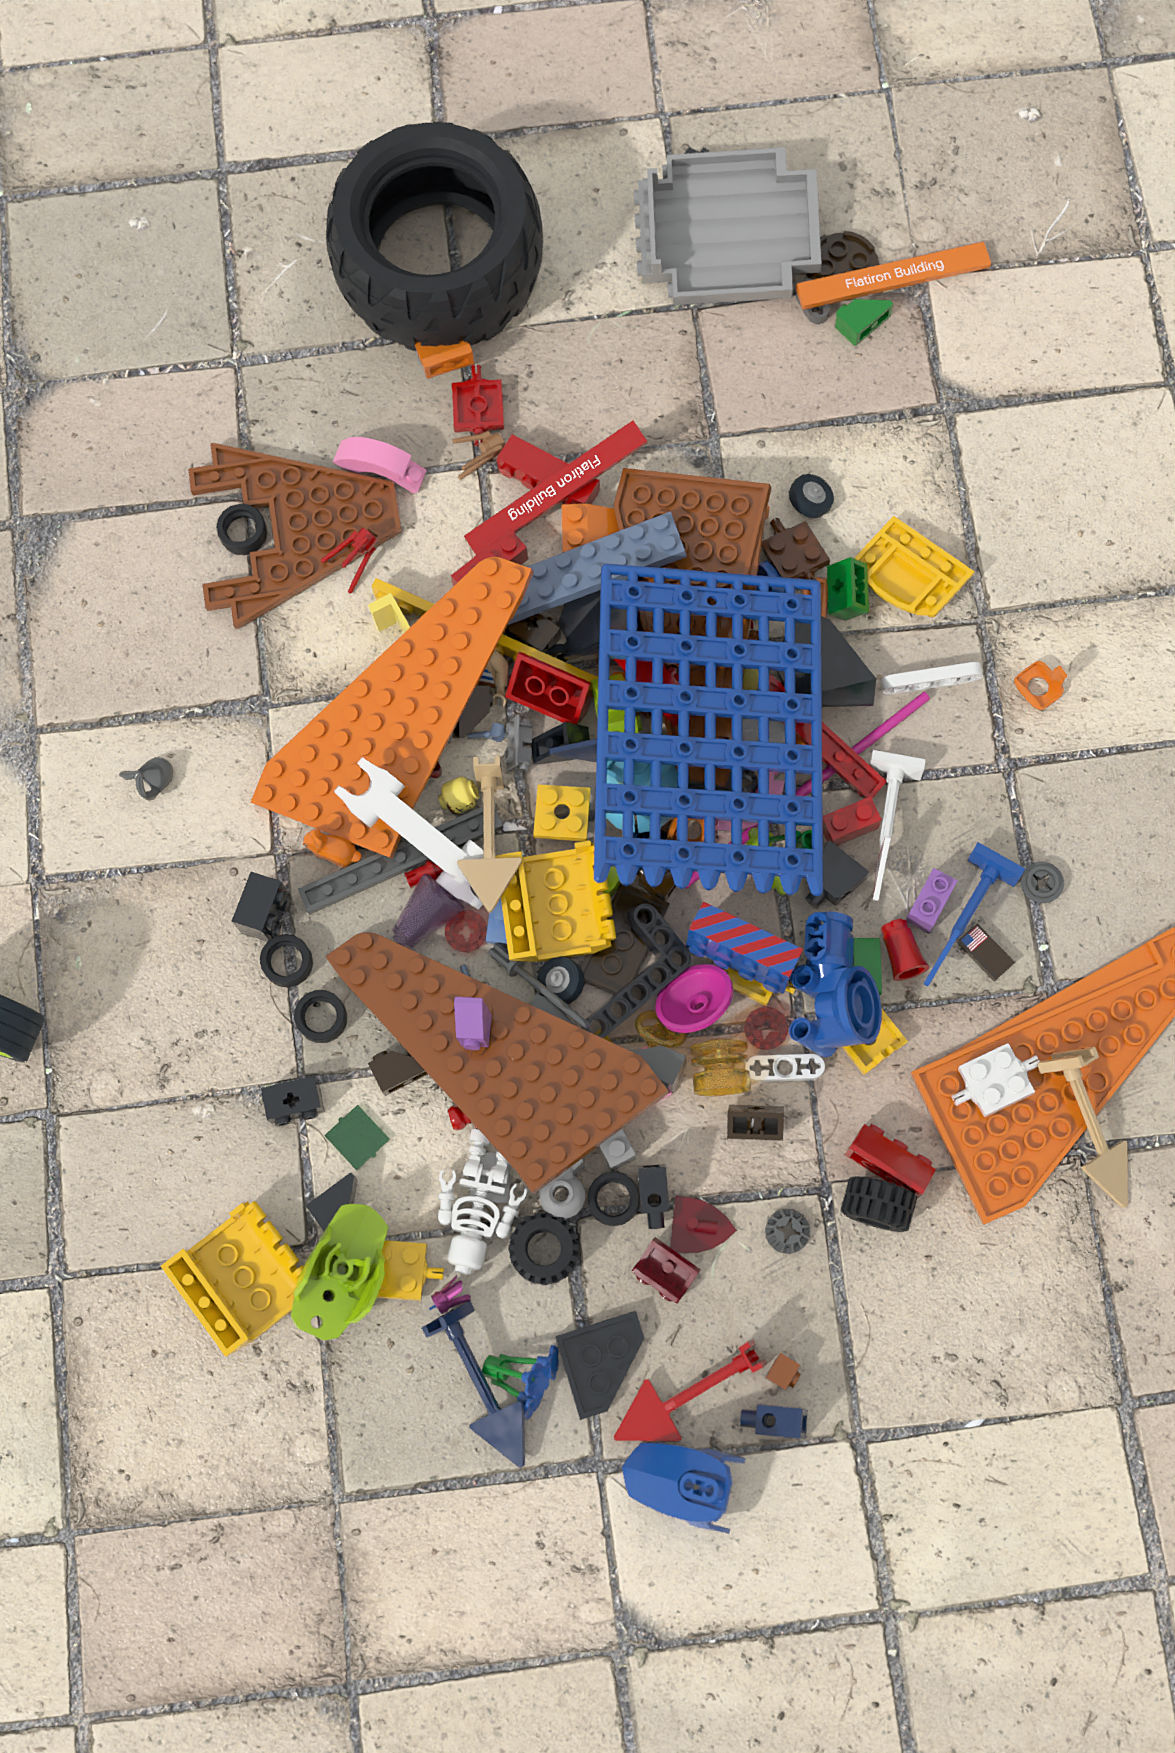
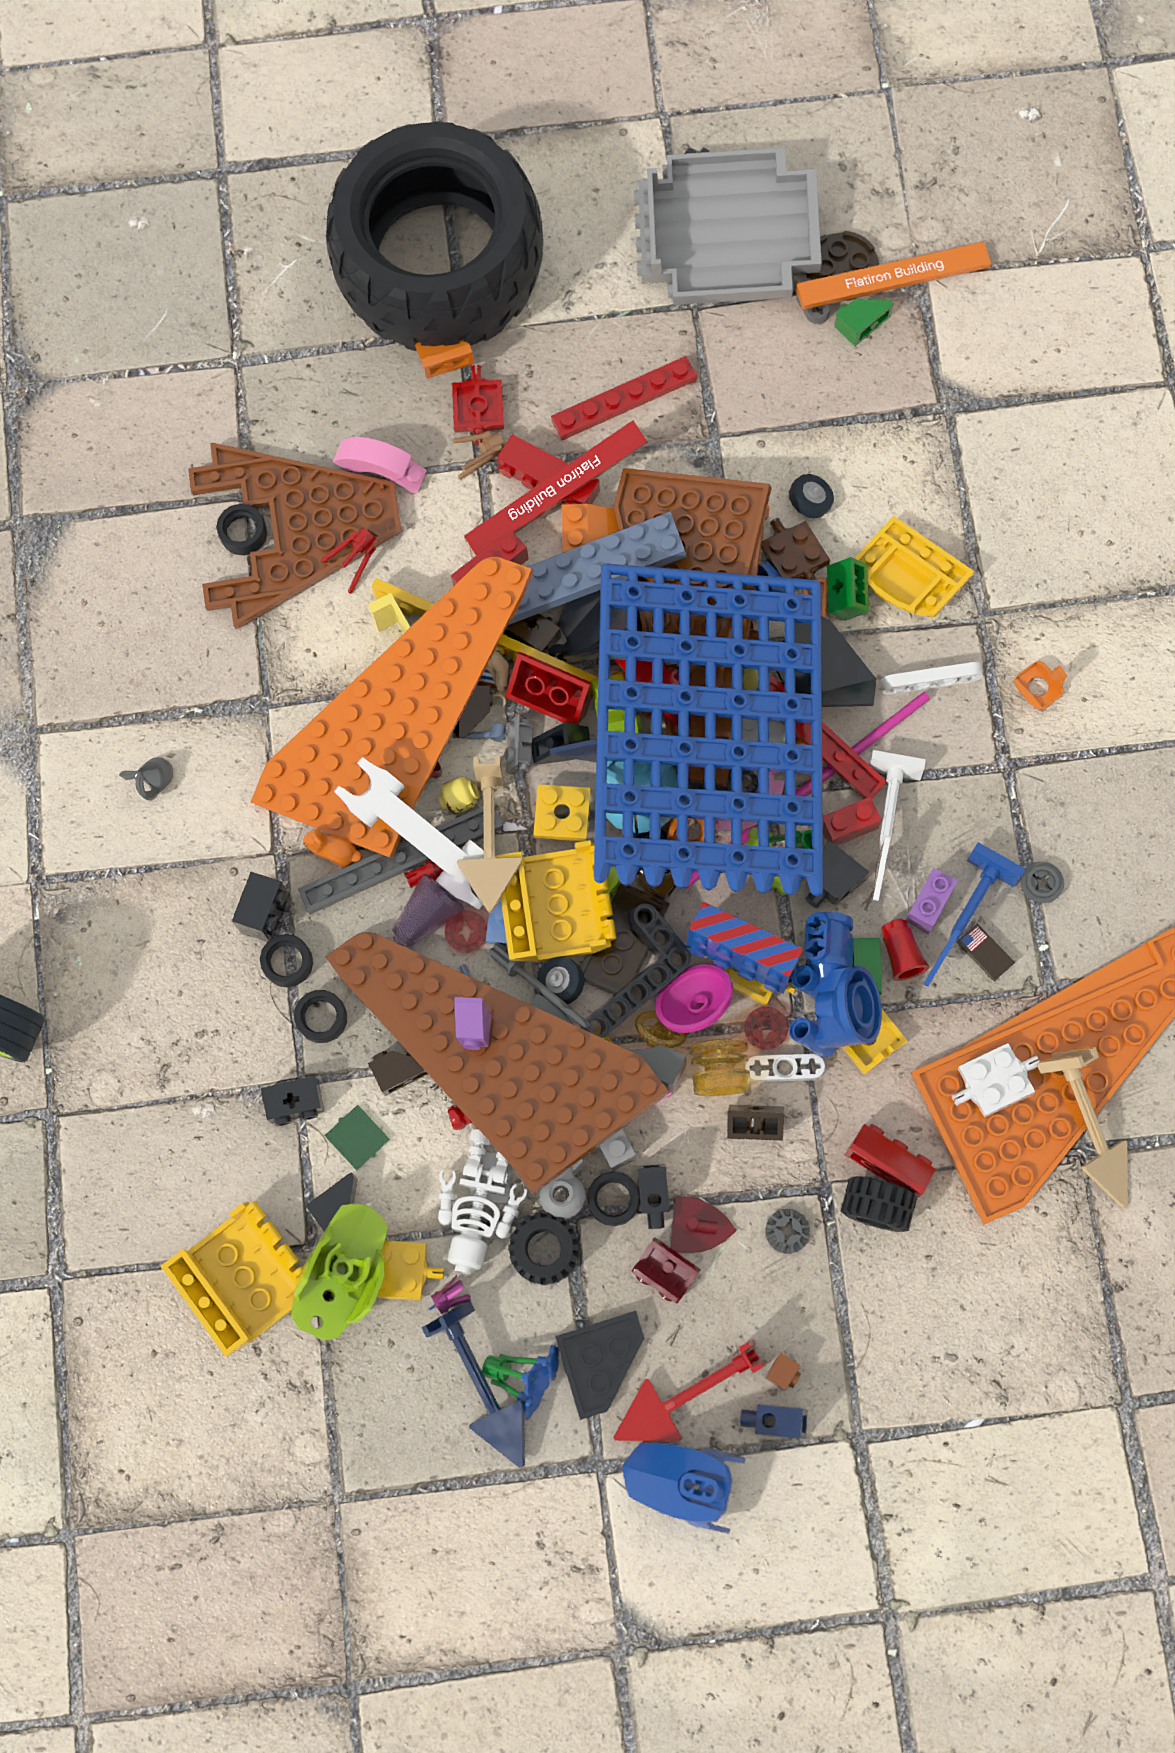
none -> red plate [551,356,697,441]

